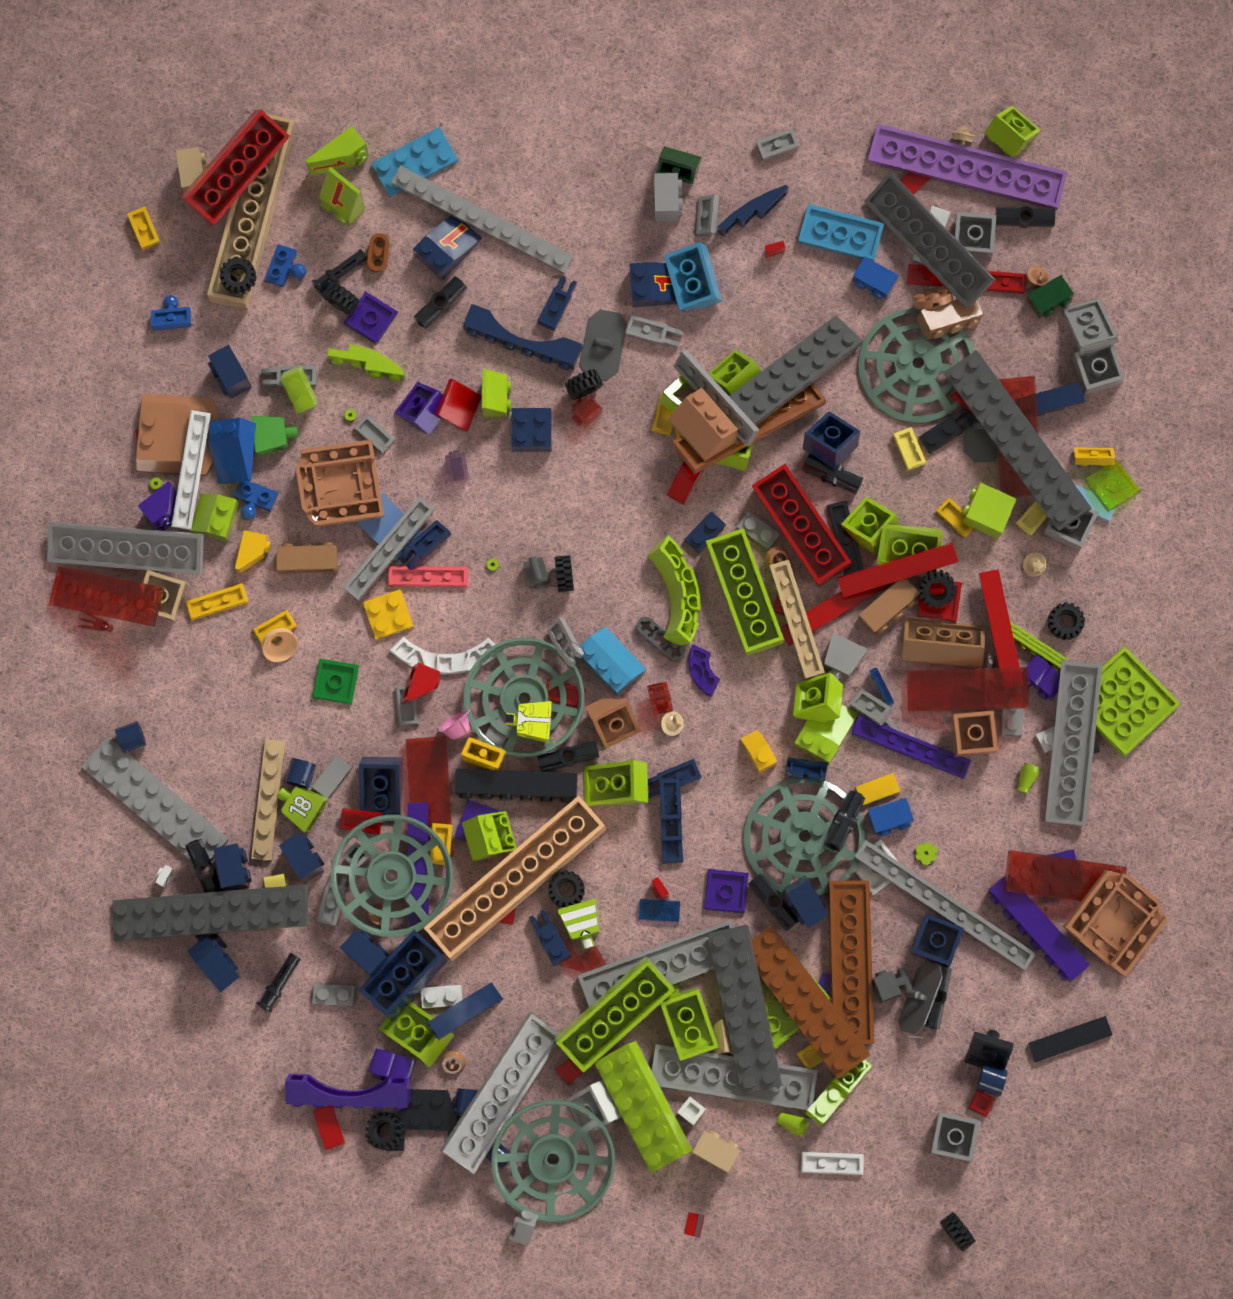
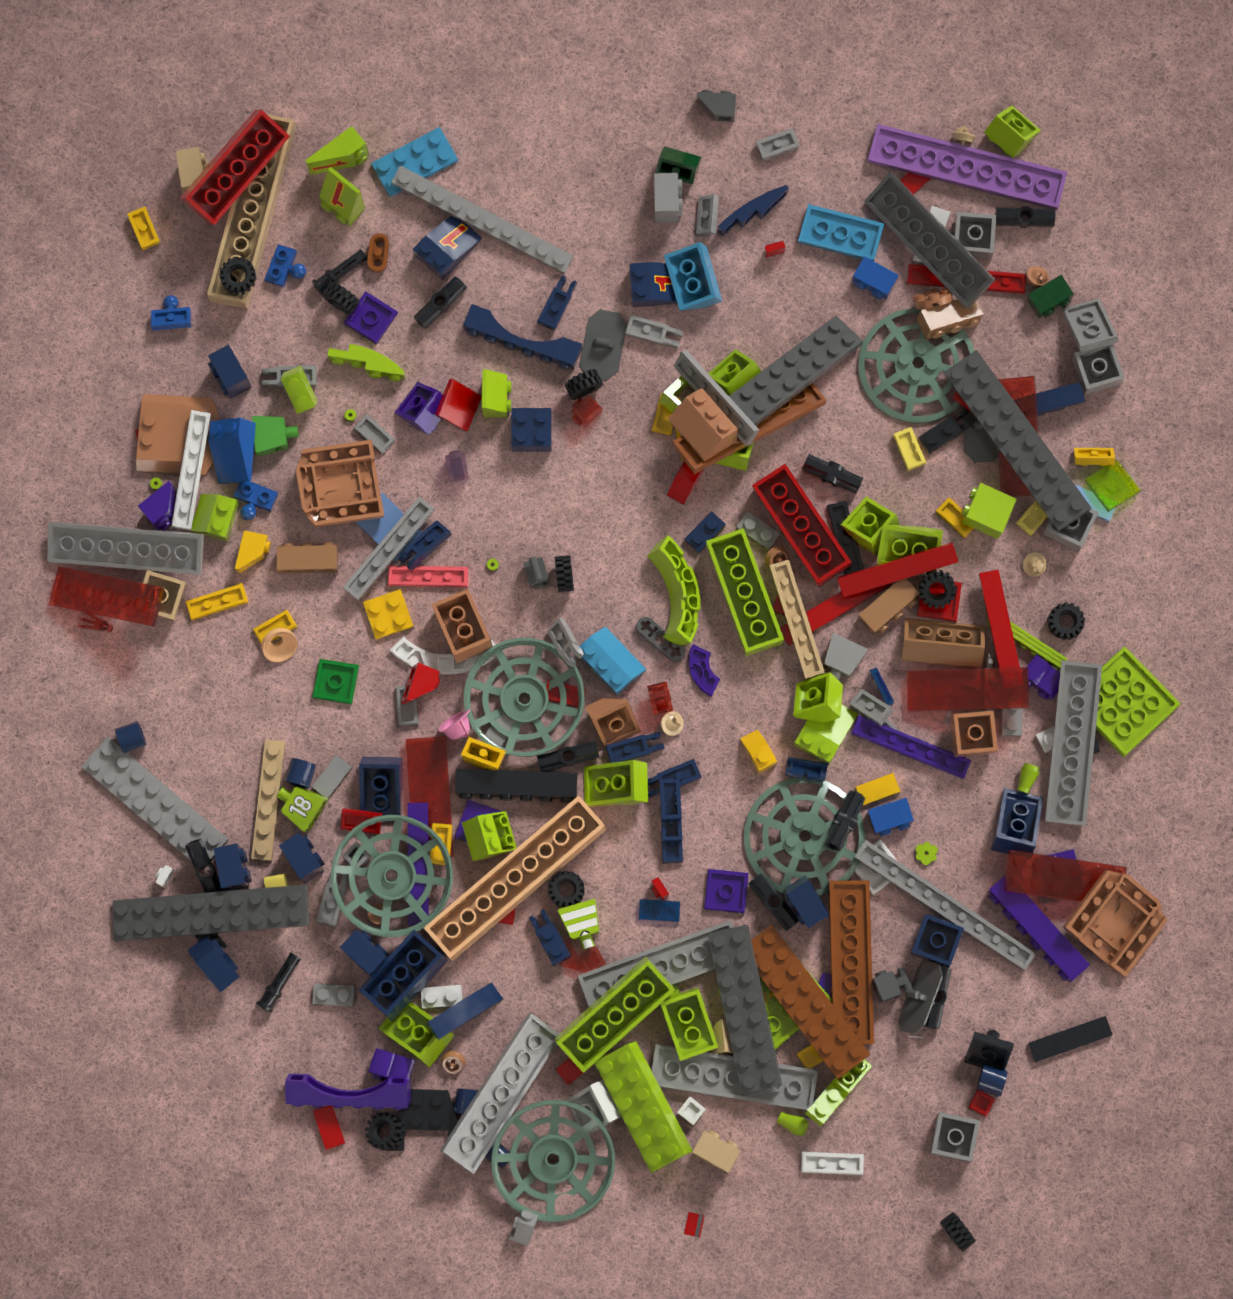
neon yellow torso [505,701,552,743] -> none
dark blue brick [803,411,860,469] -> none
none -> nougat brick [431,589,493,664]
none -> dark blue hinge [606,732,665,763]
none -> dark grey slope [697,90,736,122]
none -> dark blue slope [991,788,1043,860]

